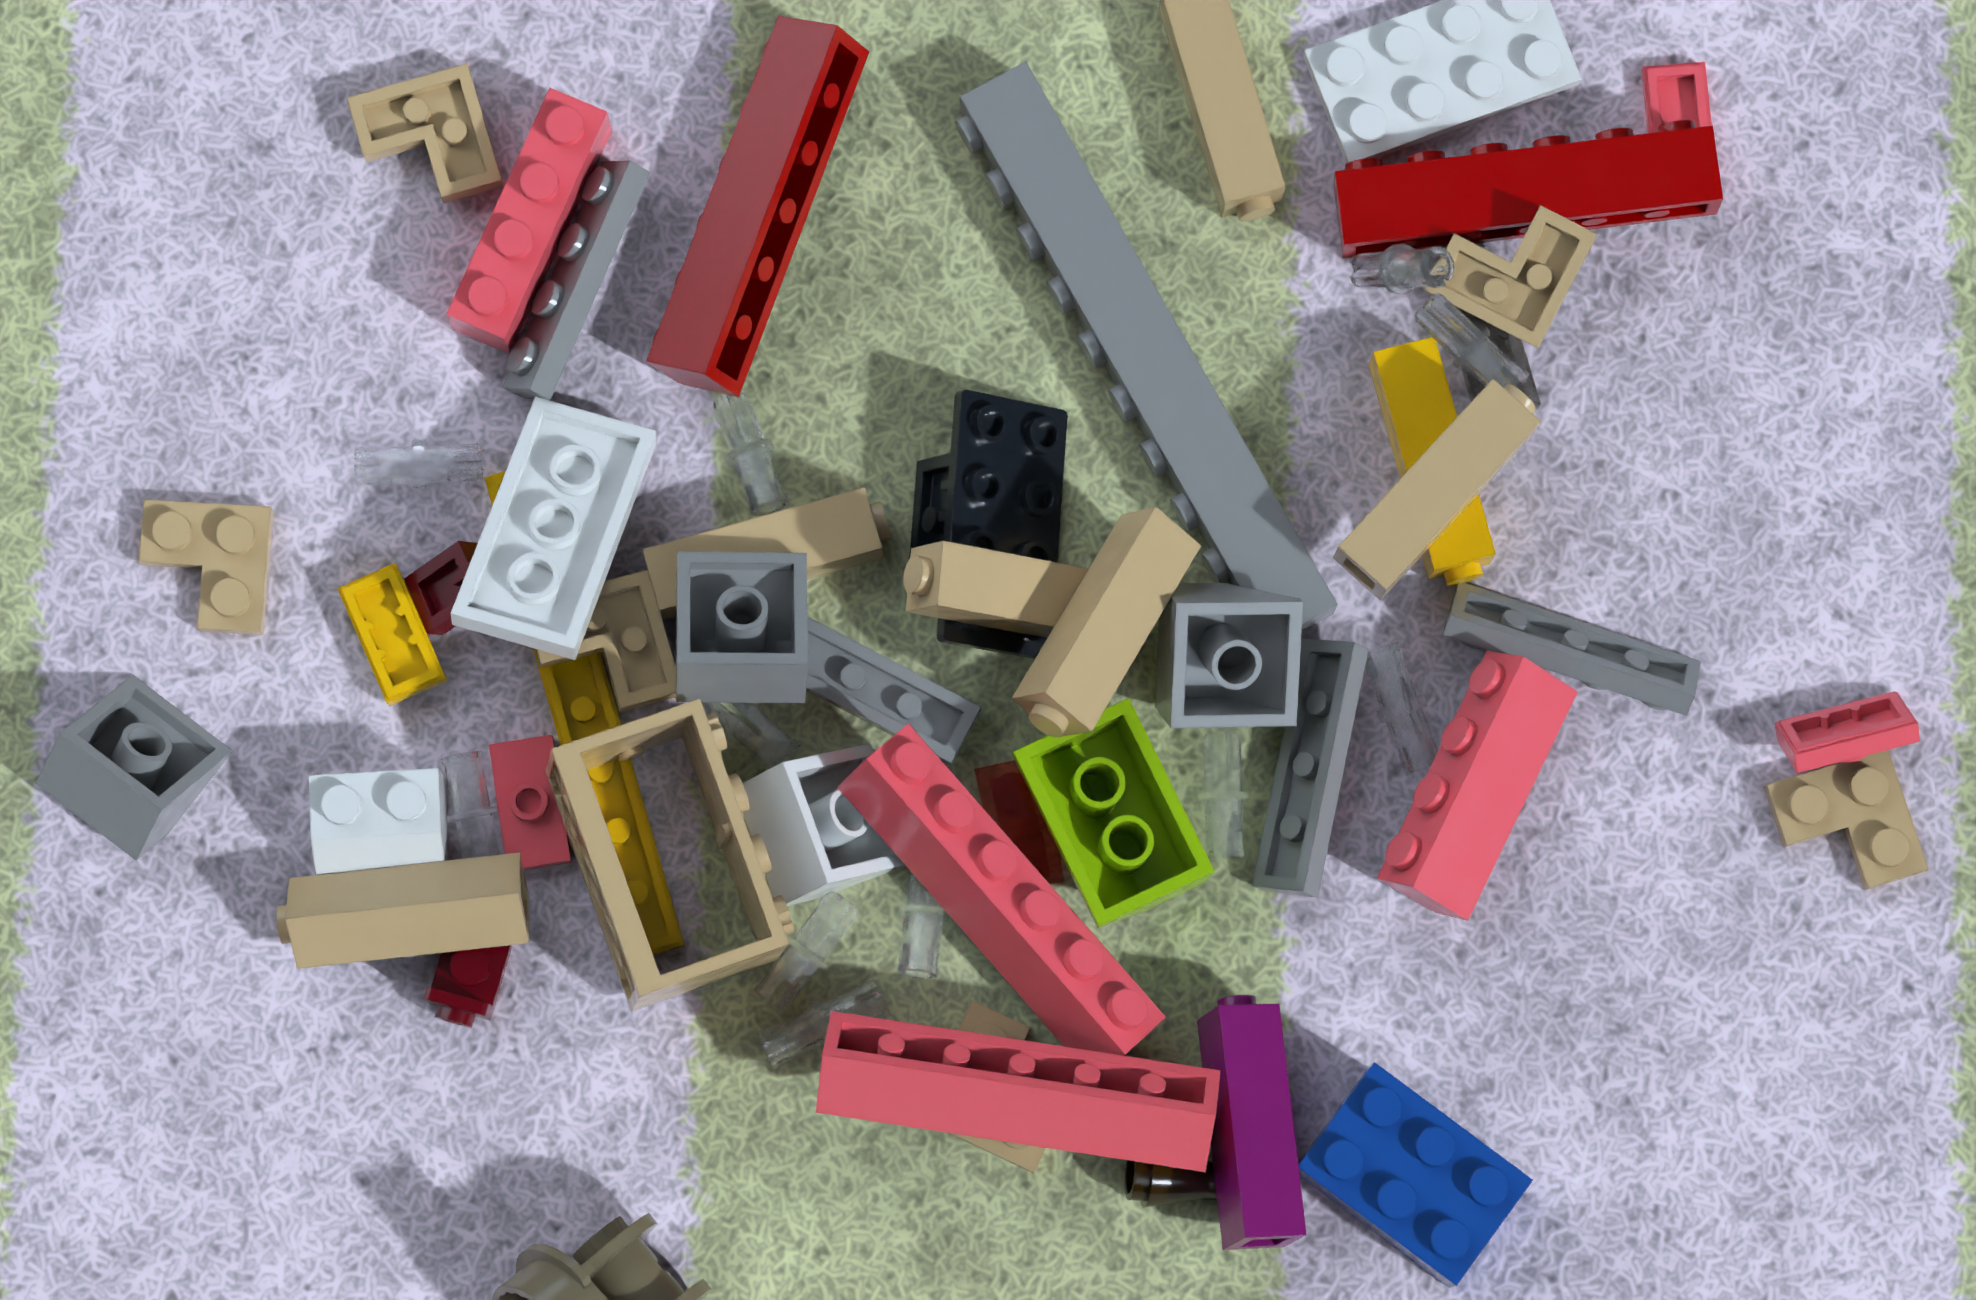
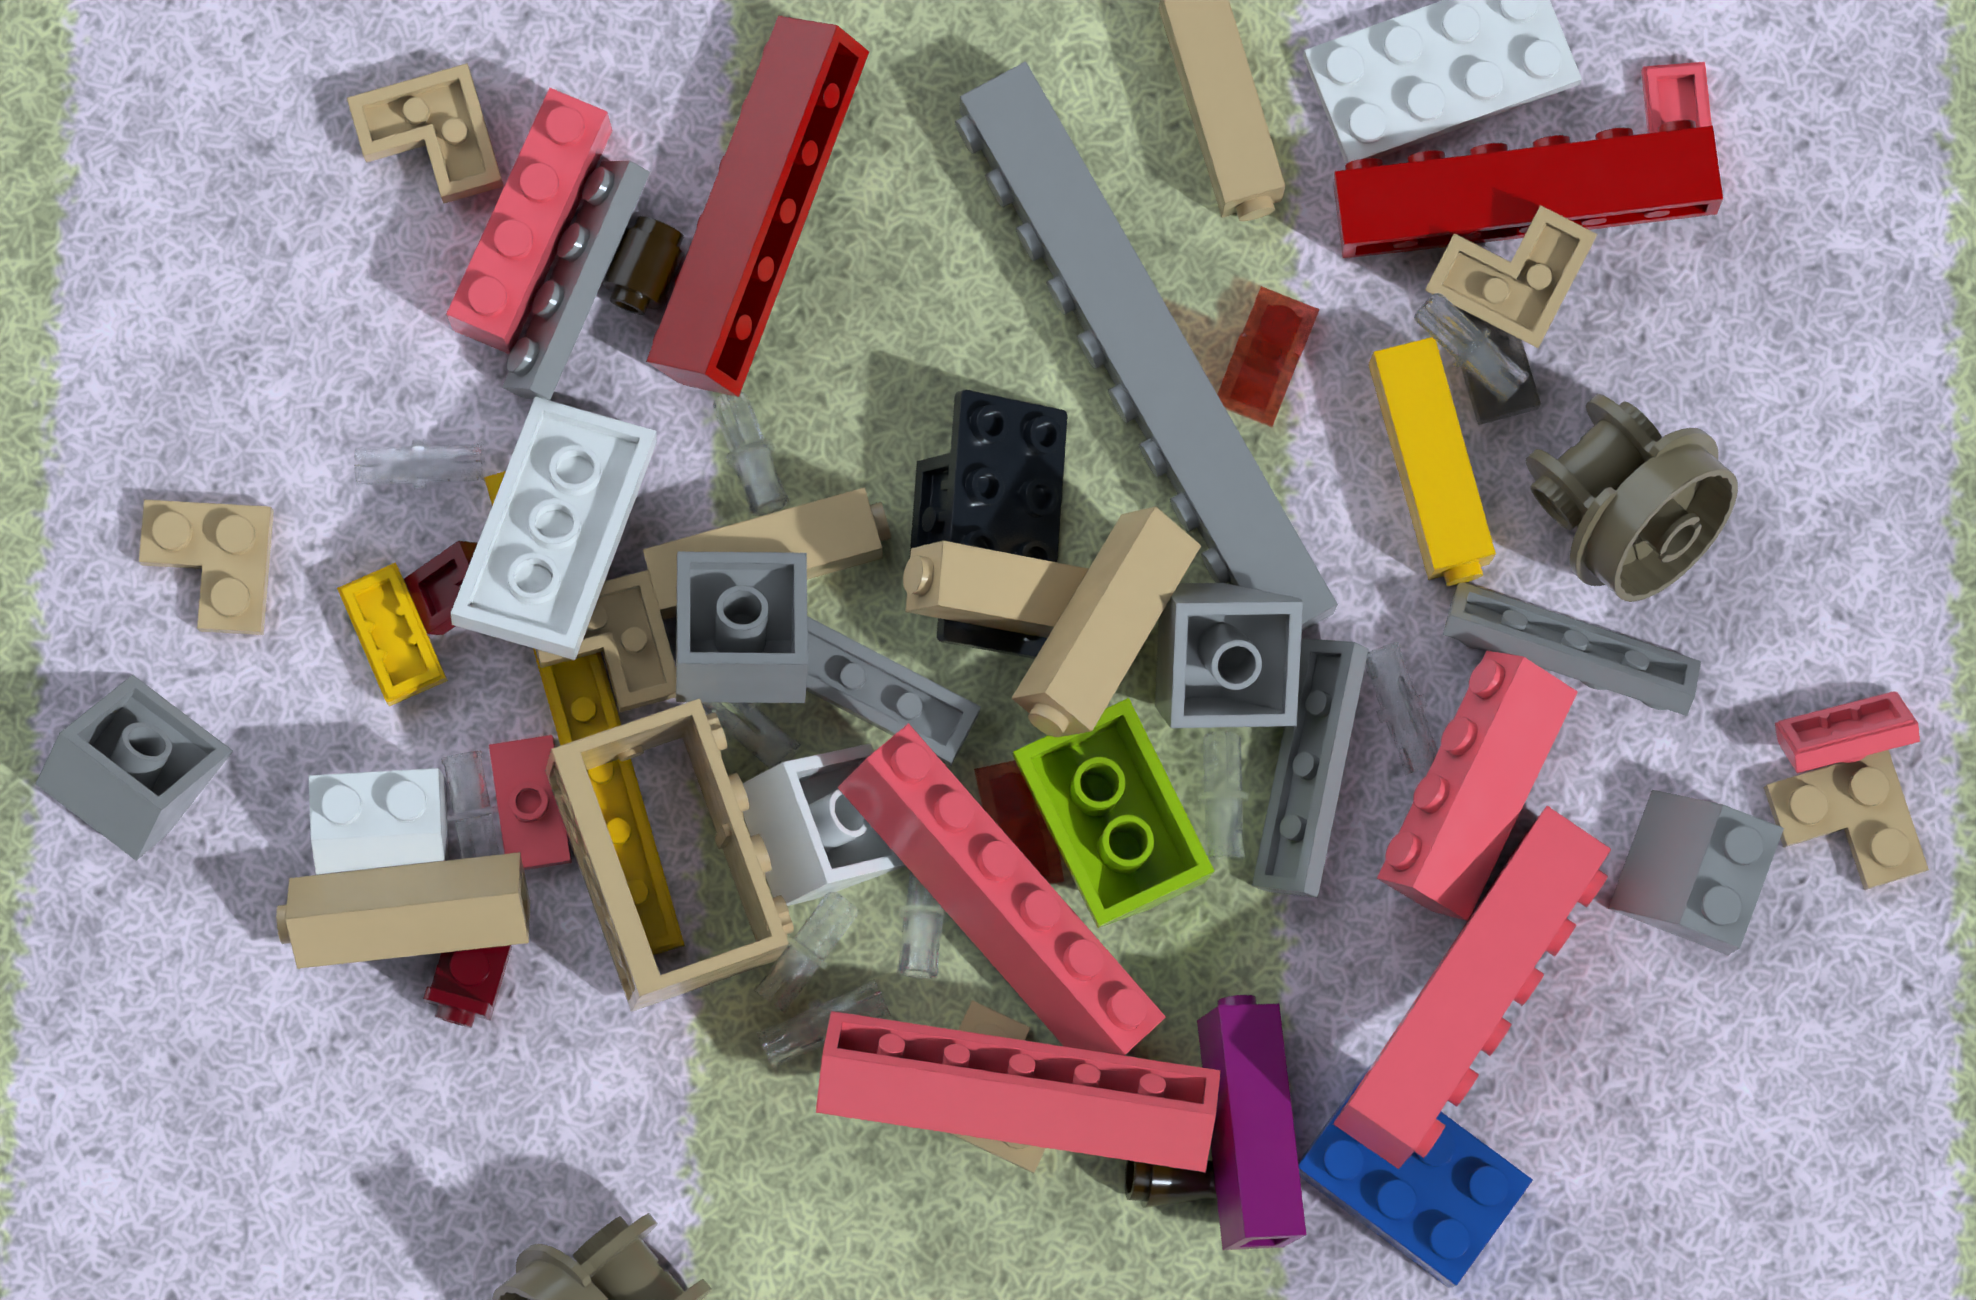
tan brick [1333,379,1541,601] -> none
clear axle [1349,244,1454,295] -> none
none -> dark brown brick [602,216,684,315]
none -> clear red slope [1217,286,1320,427]
none -> coral brick [1333,806,1611,1169]
none -> dark tan piece [1525,394,1738,602]
none -> light grey slope [1608,790,1784,955]

